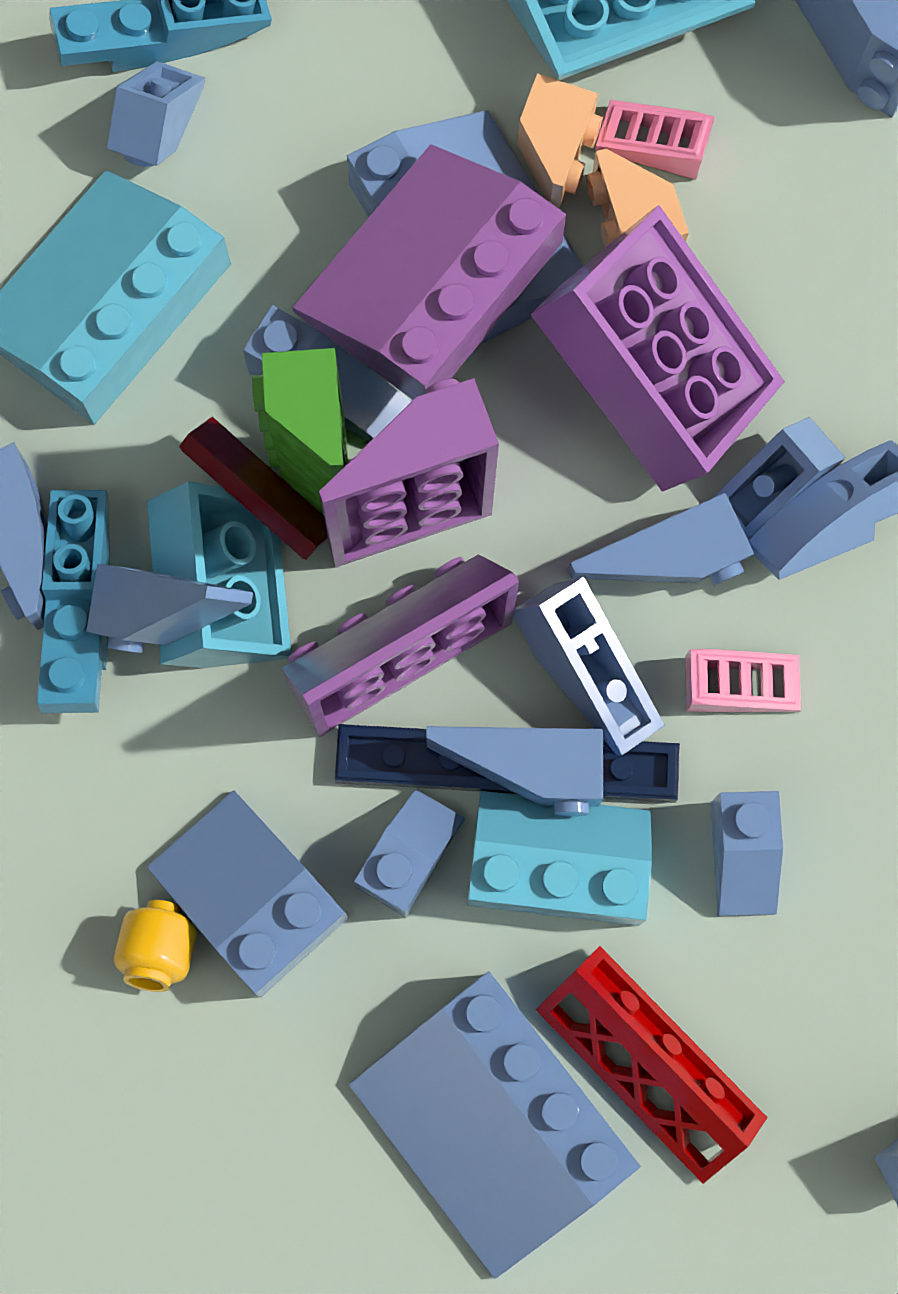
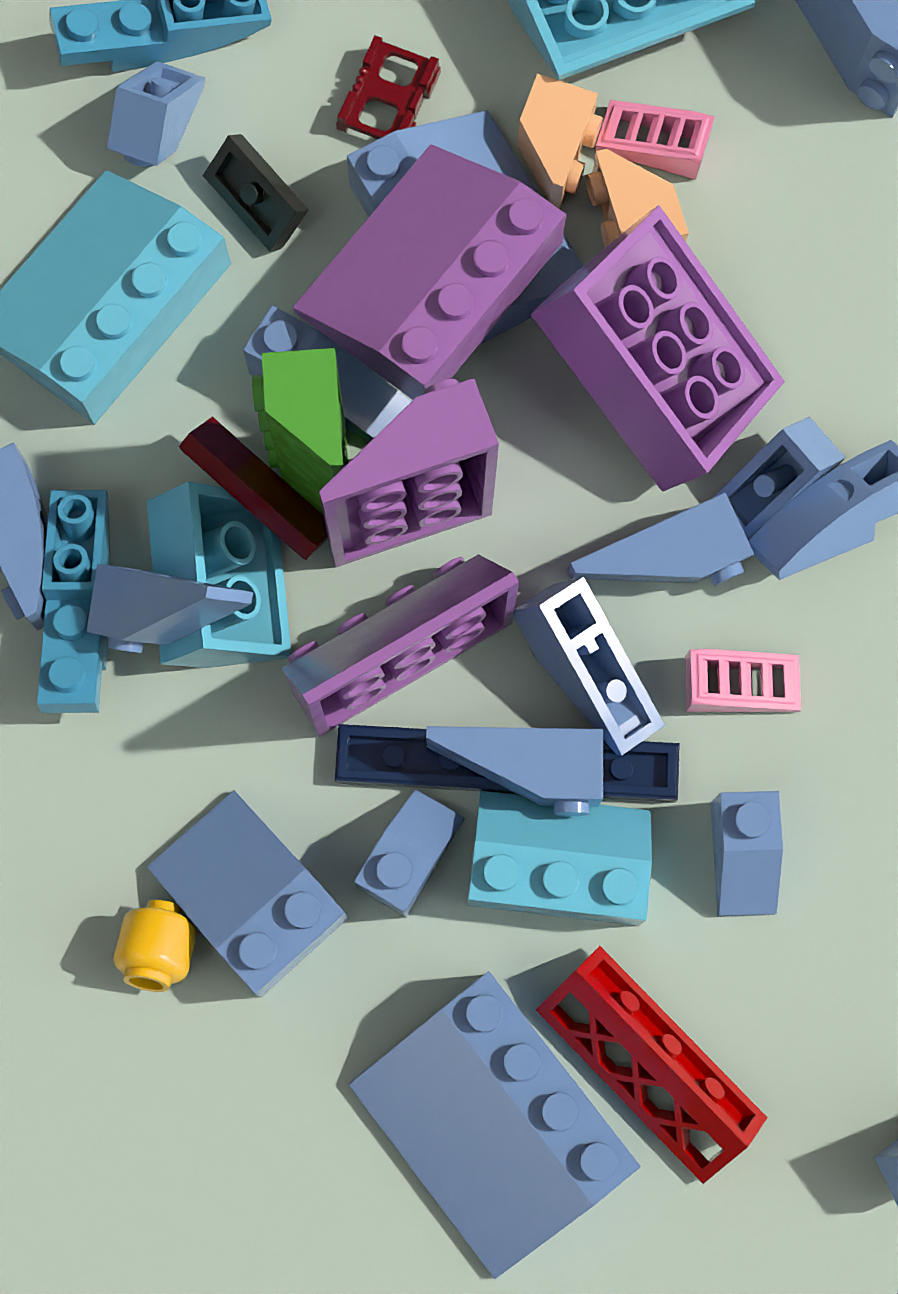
none -> pearl dark grey plate [202,134,309,251]
none -> dark red piece [336,35,441,139]

